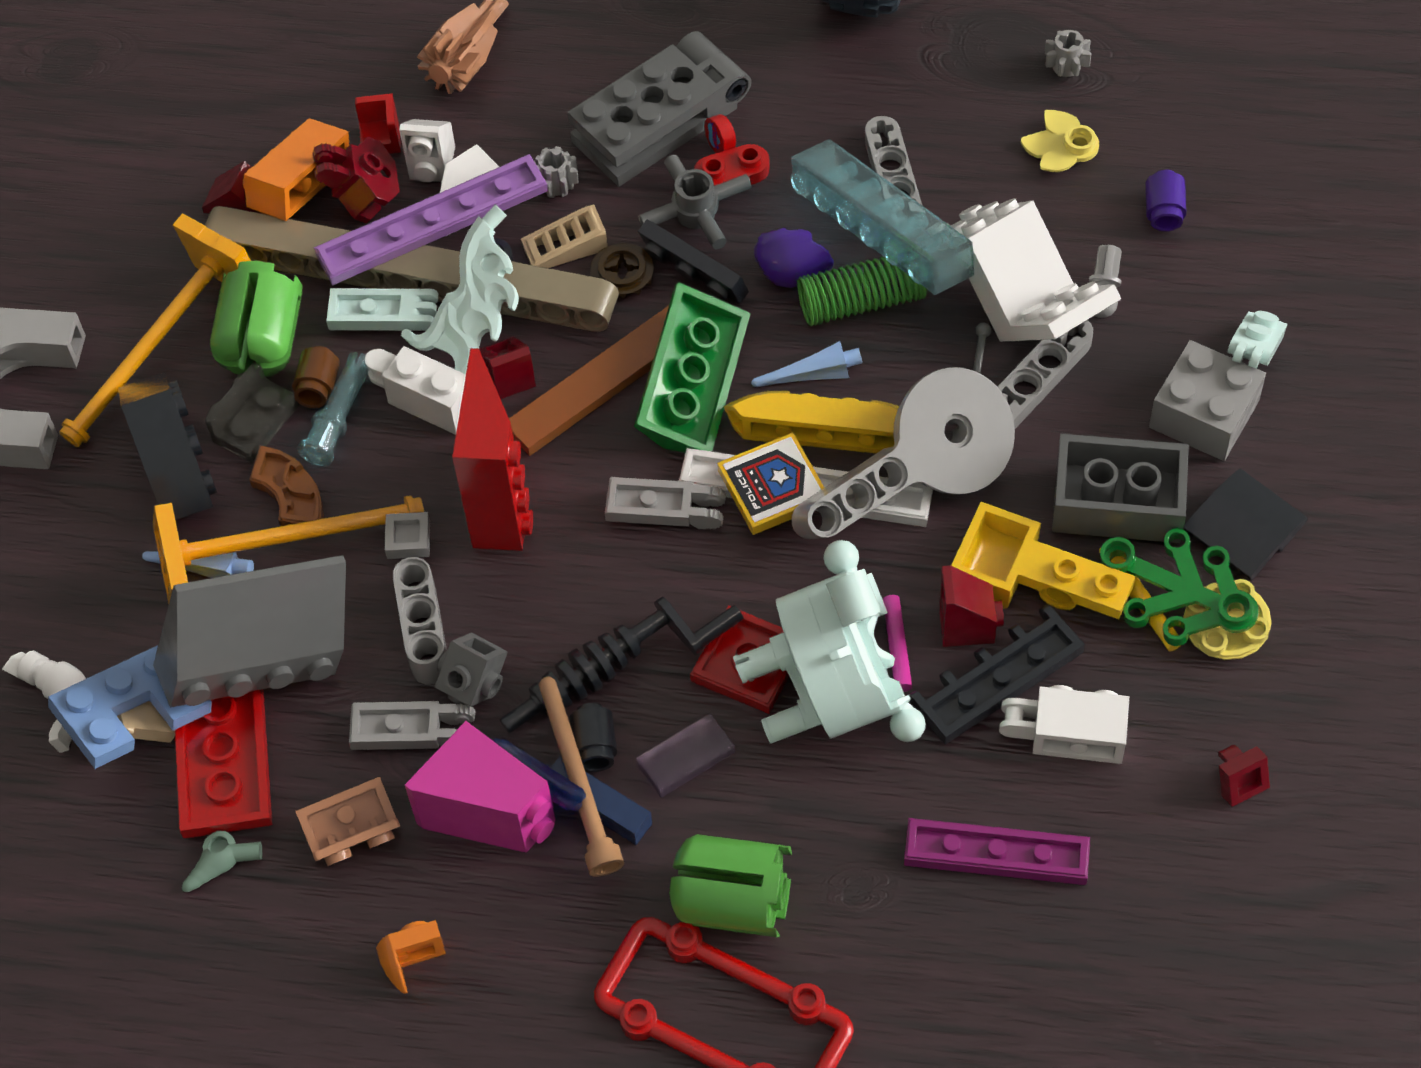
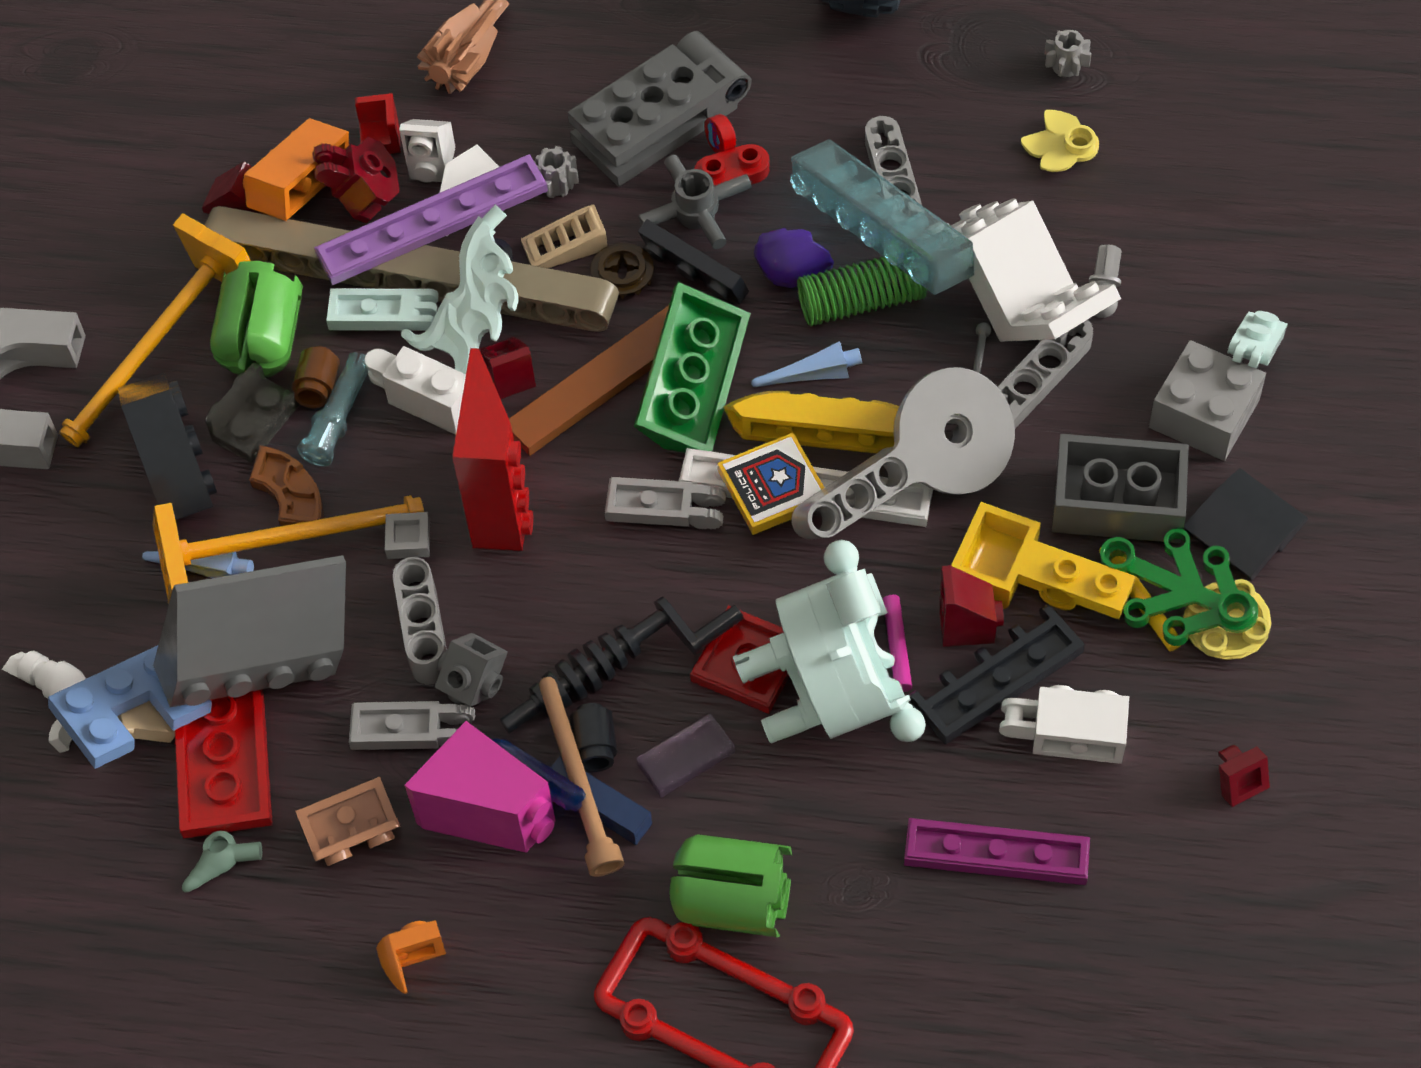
dark purple brick [1145,170,1187,231] -> none

